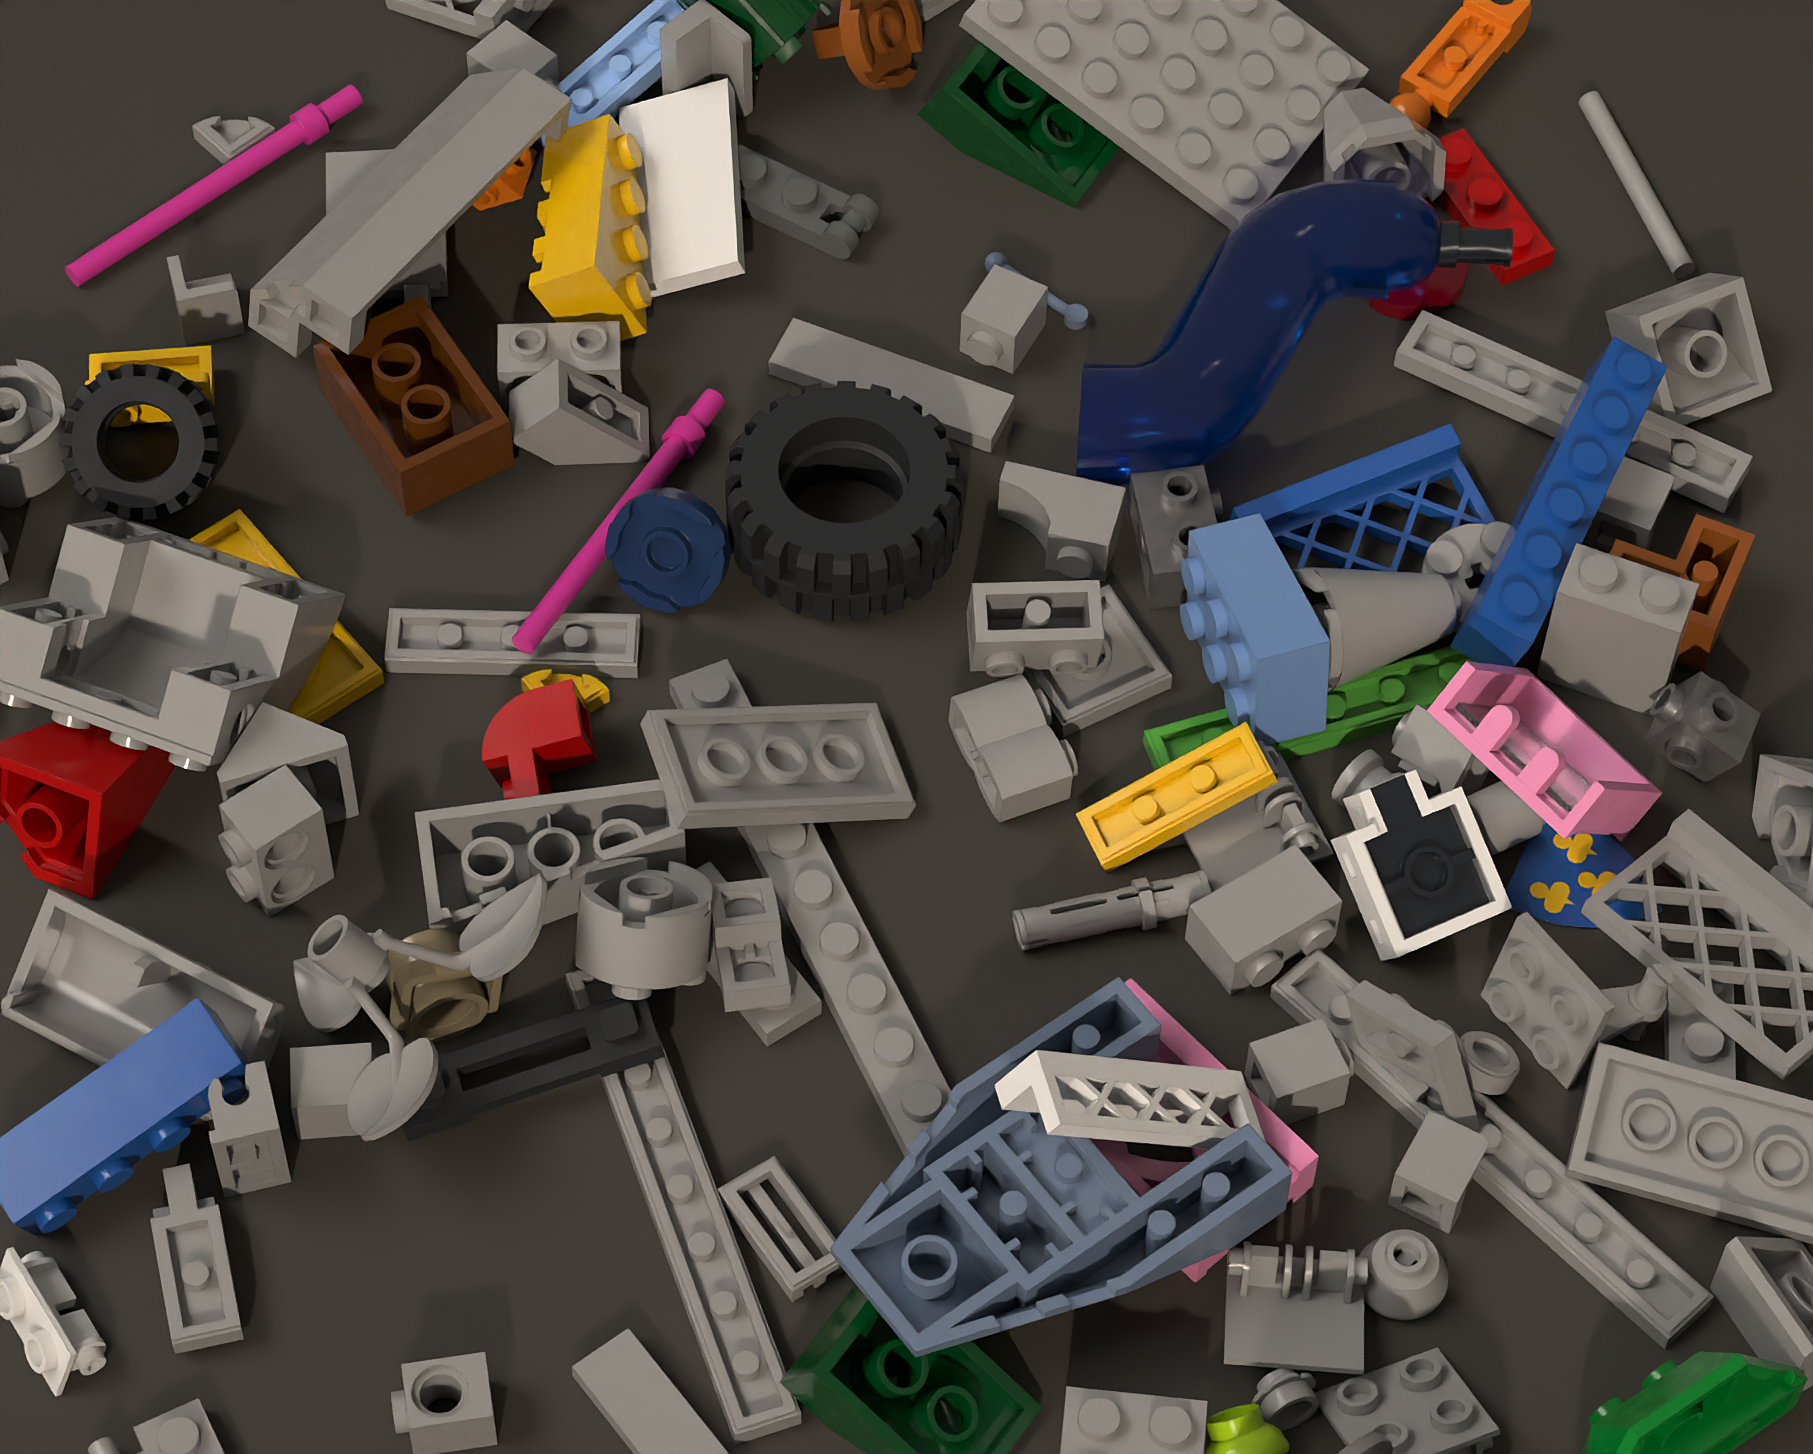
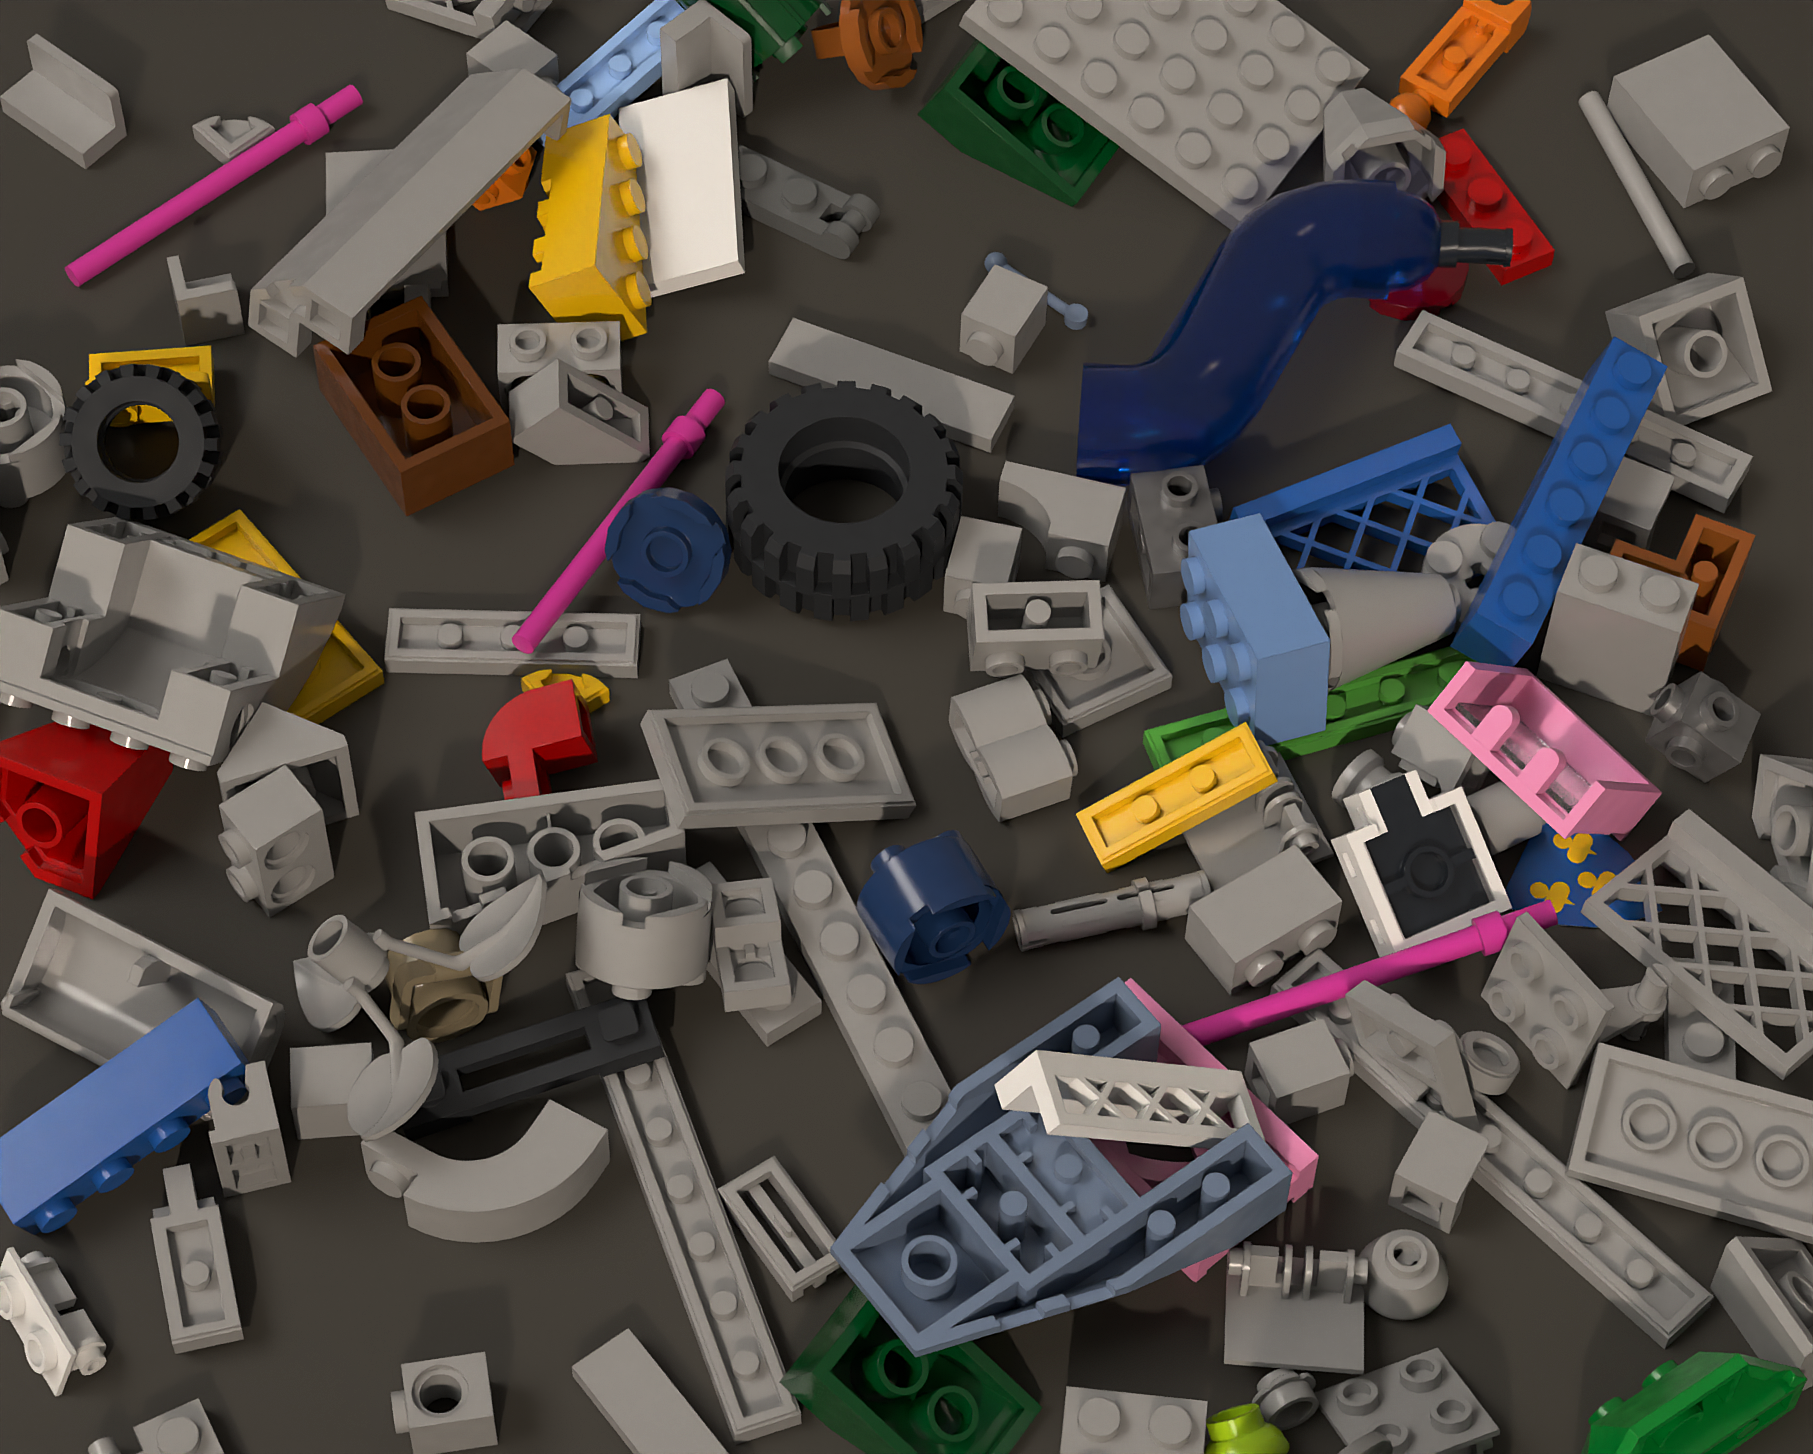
none -> light grey panel [0,34,127,169]
none -> light grey arch [361,1100,610,1243]
none -> dark blue brick [856,830,1011,984]
none -> light grey brick [943,516,1022,619]
none -> dark pink bar [1181,900,1558,1046]
none -> light grey brick [1607,34,1790,208]

